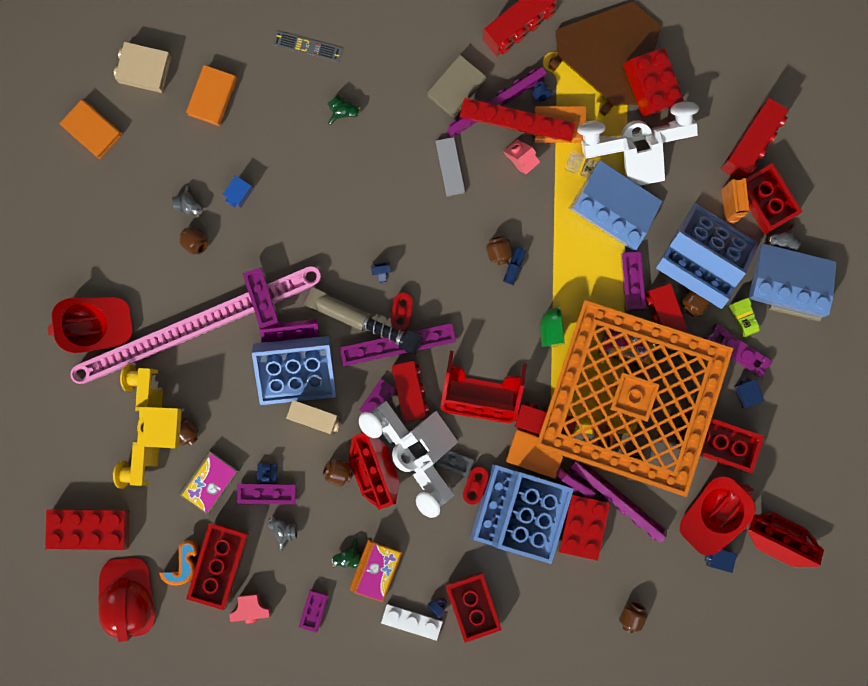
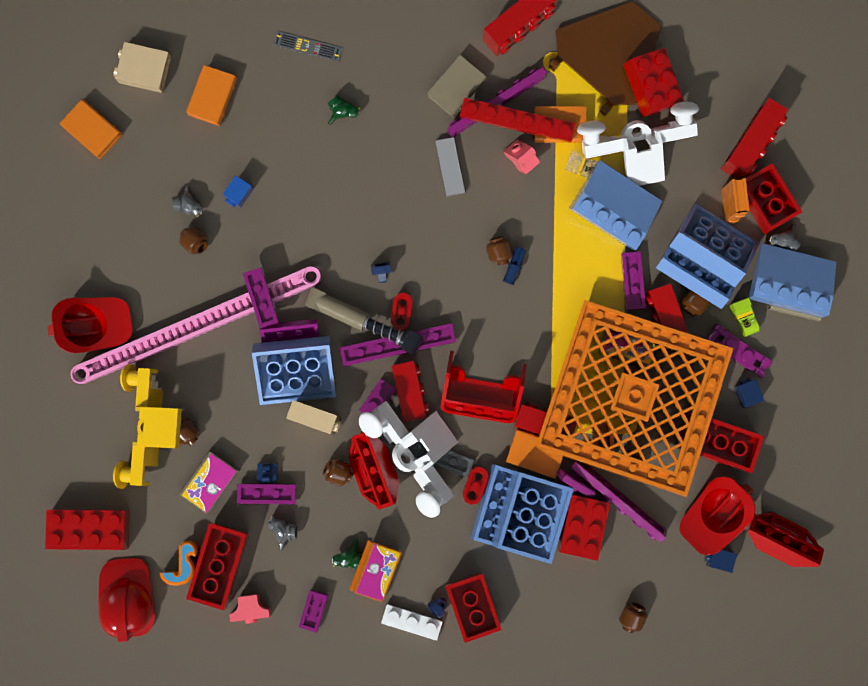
dark blue tile [532,80,552,102] -> none
green brick [540,307,565,348] -> none

